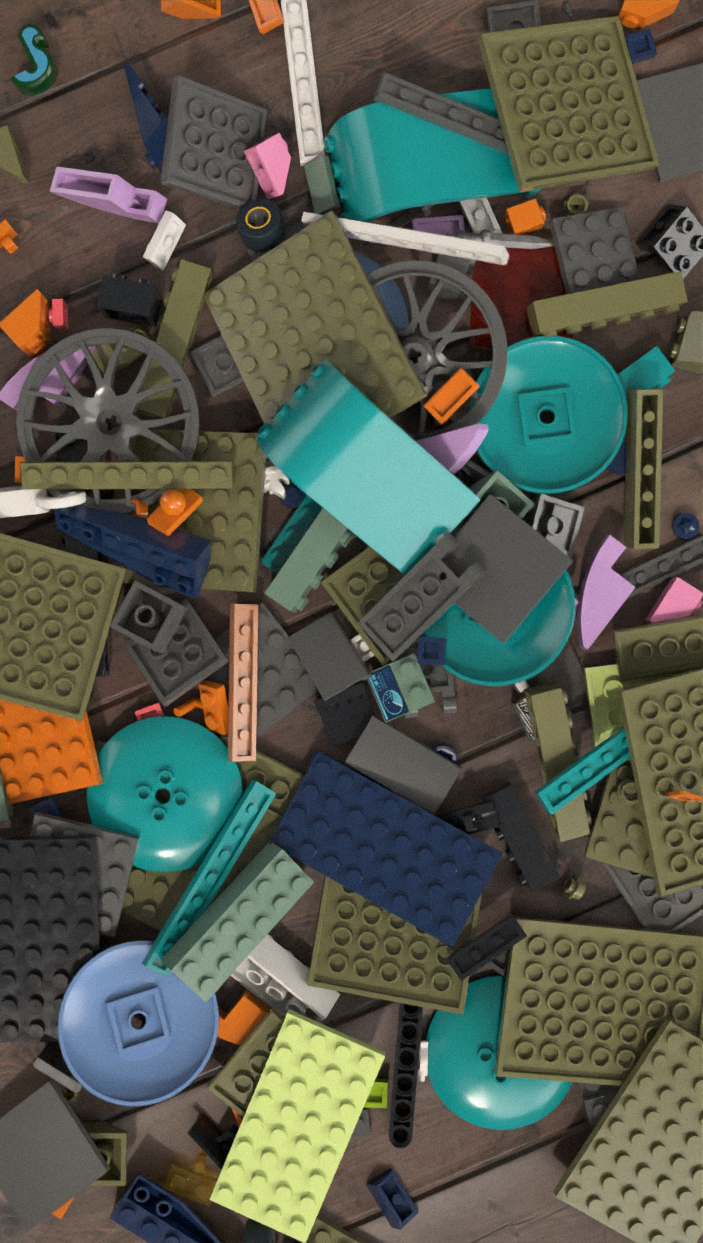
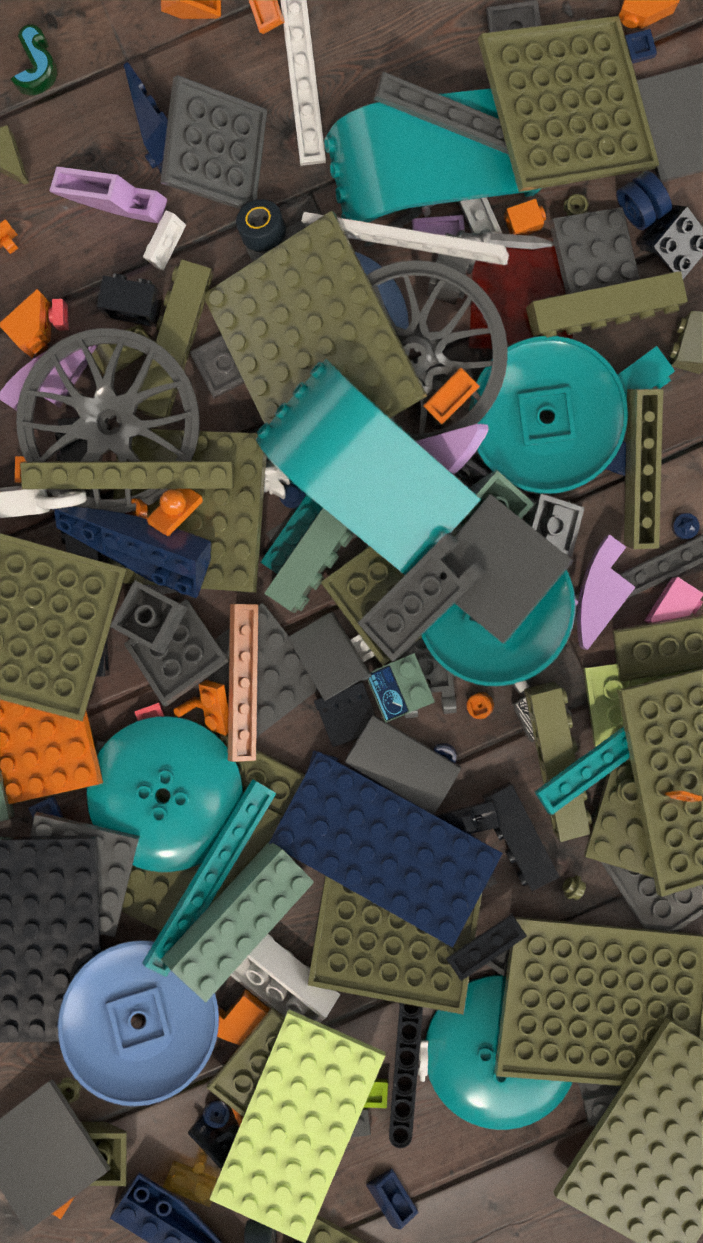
flat silver tile [33,1042,82,1093] -> none
bright pink slope [244,133,291,199] -> none
sand green tile [304,155,340,215] -> none
dark blue plate [417,637,447,665] -> none
none -> dark blue tile [203,1100,230,1128]
none -> orange tile [467,692,494,719]
none -> dark blue wheel [616,170,672,230]

